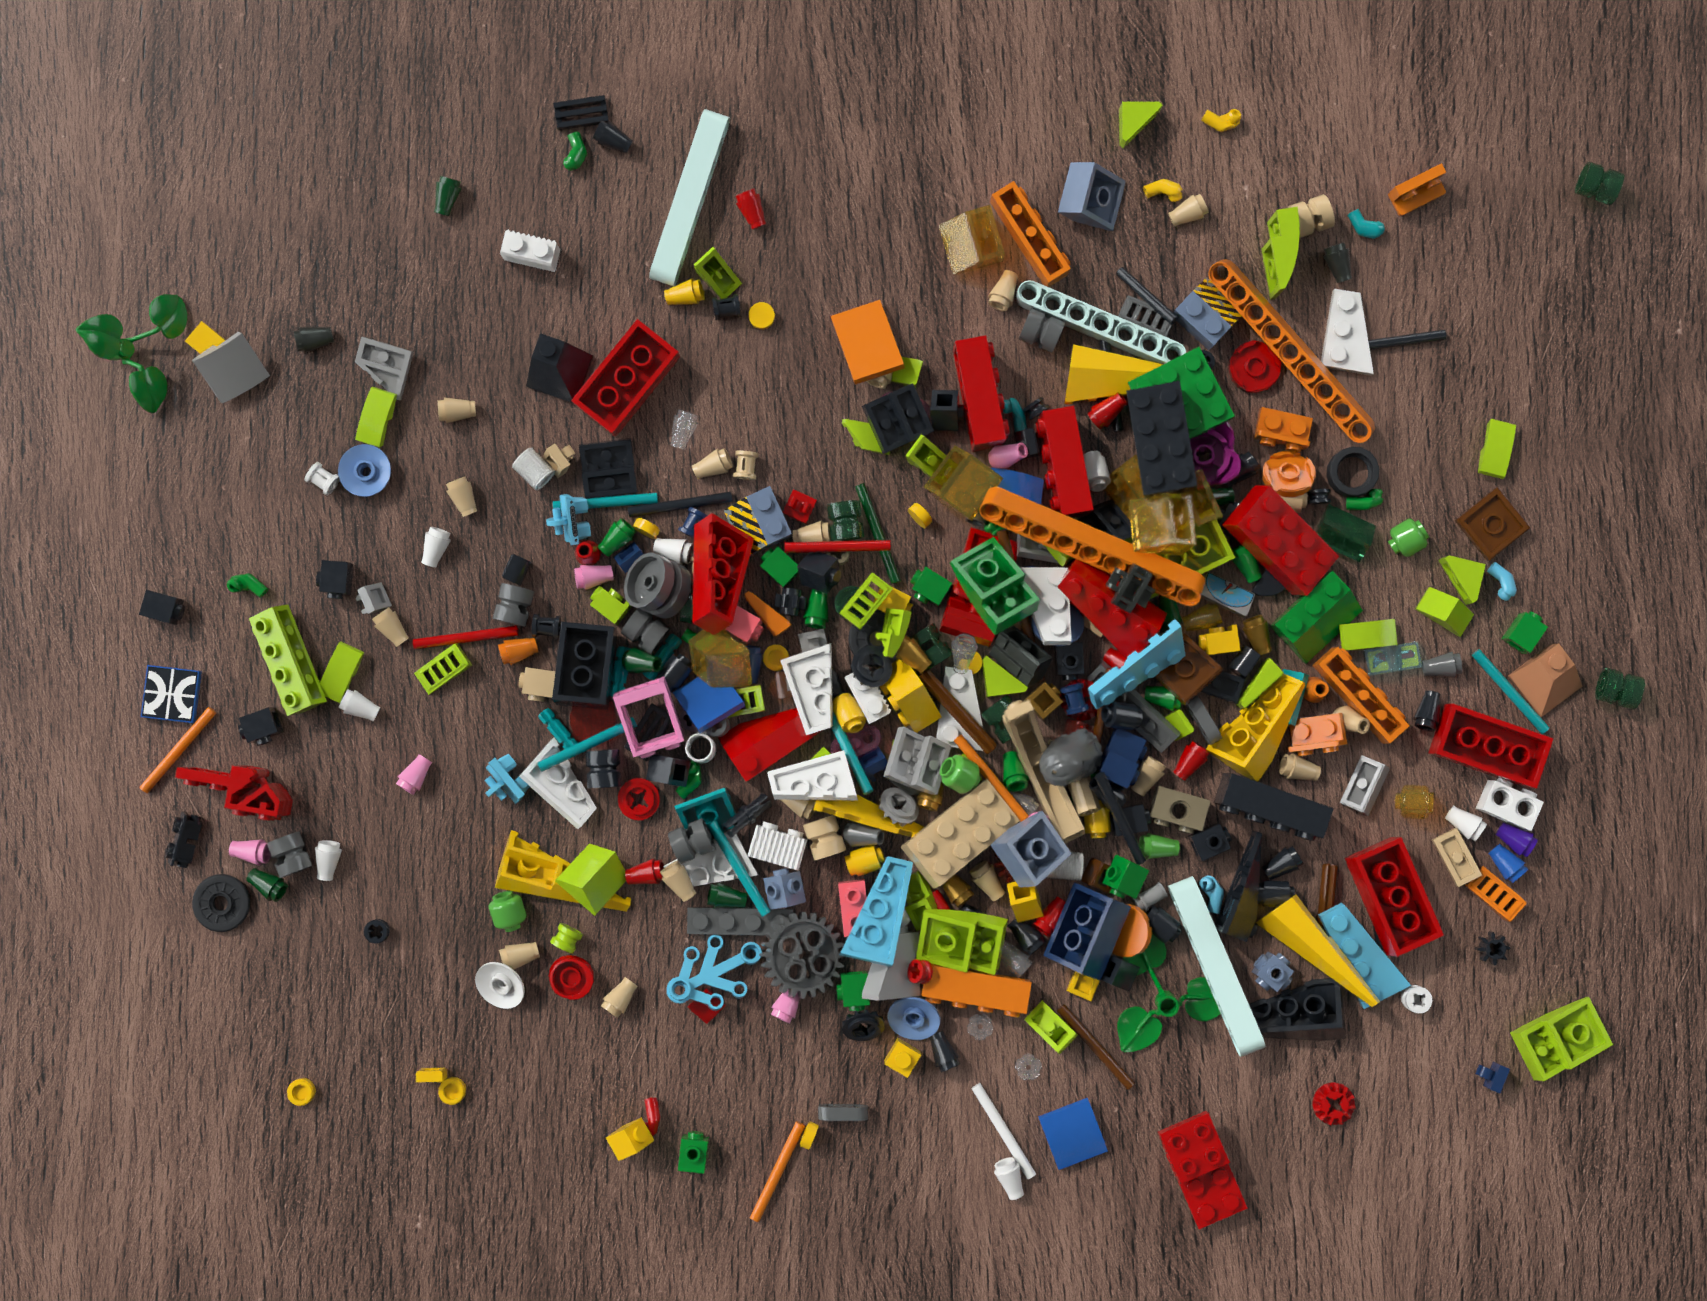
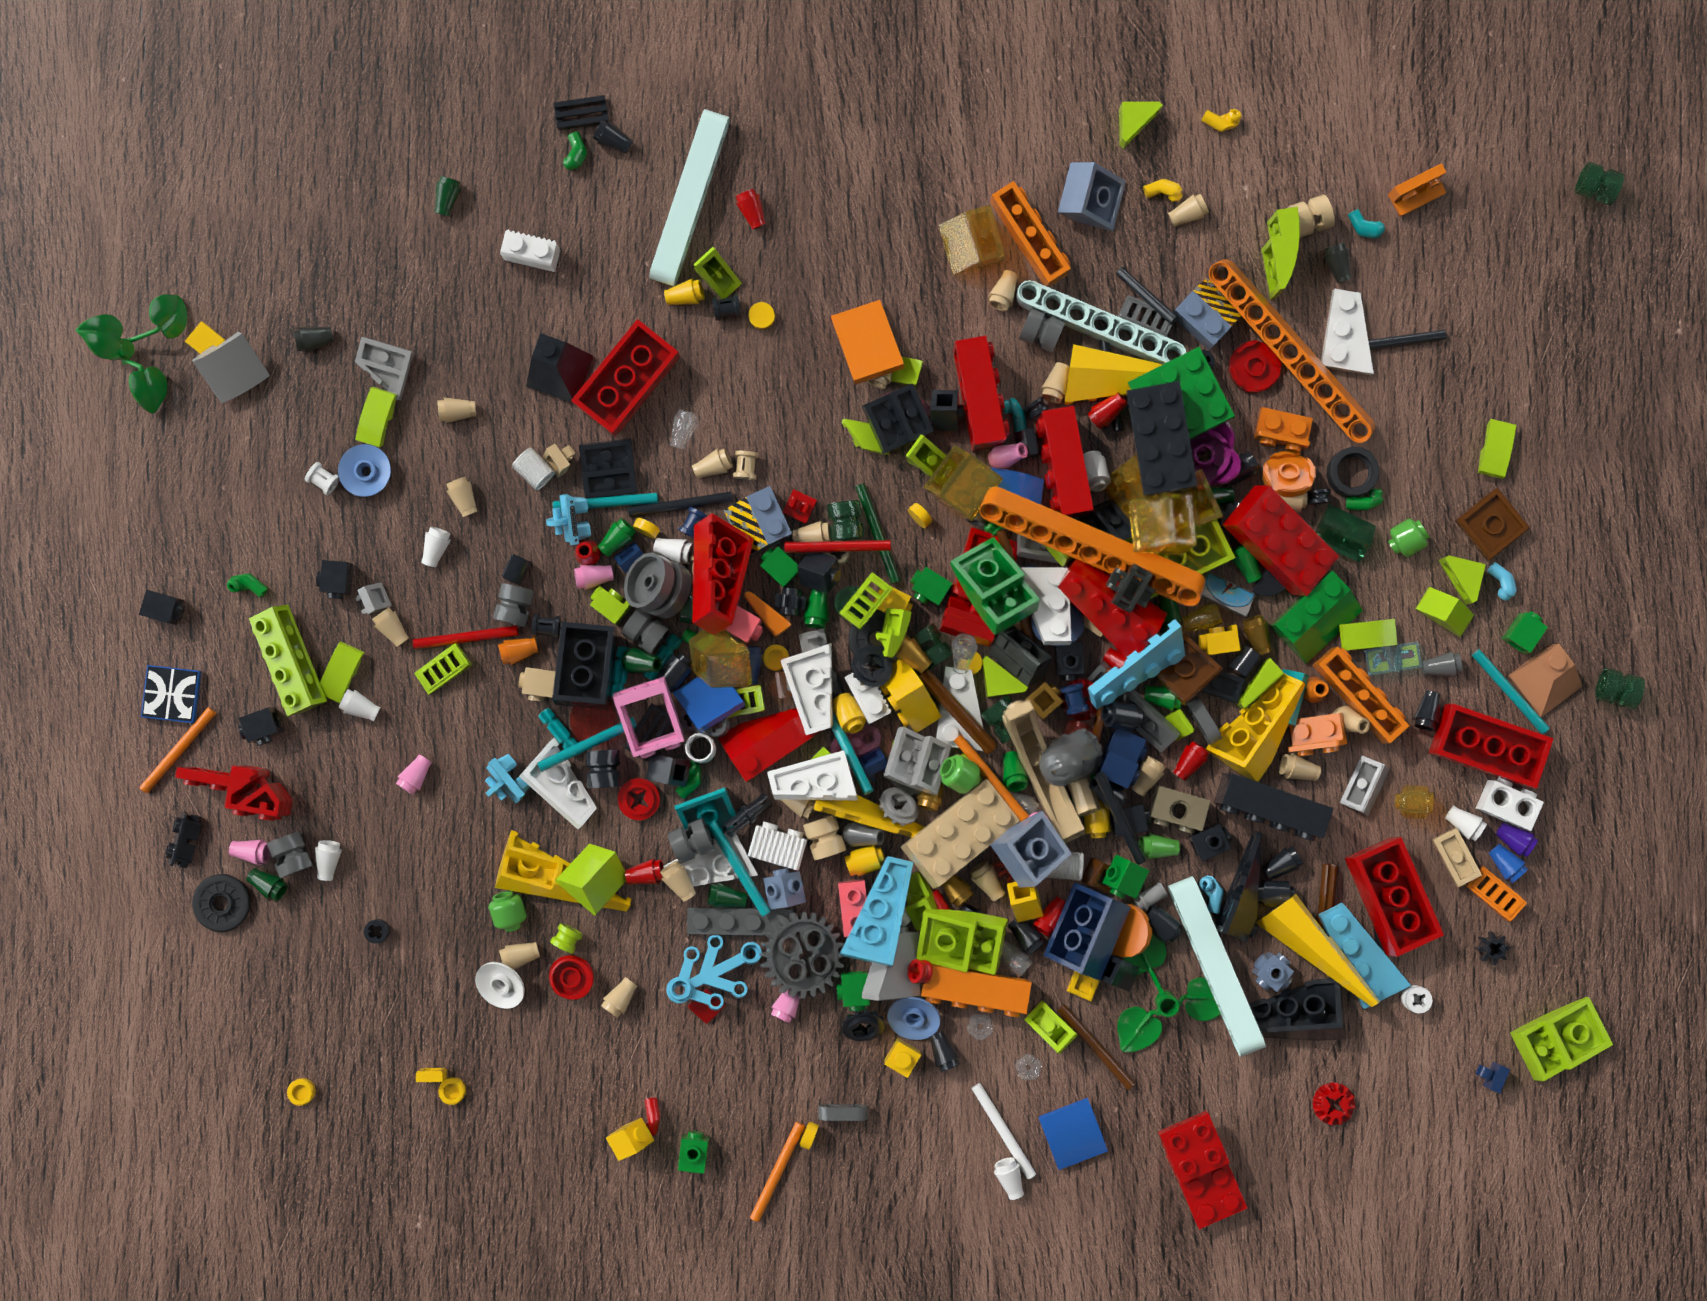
none -> tan cone [1041,363,1070,404]

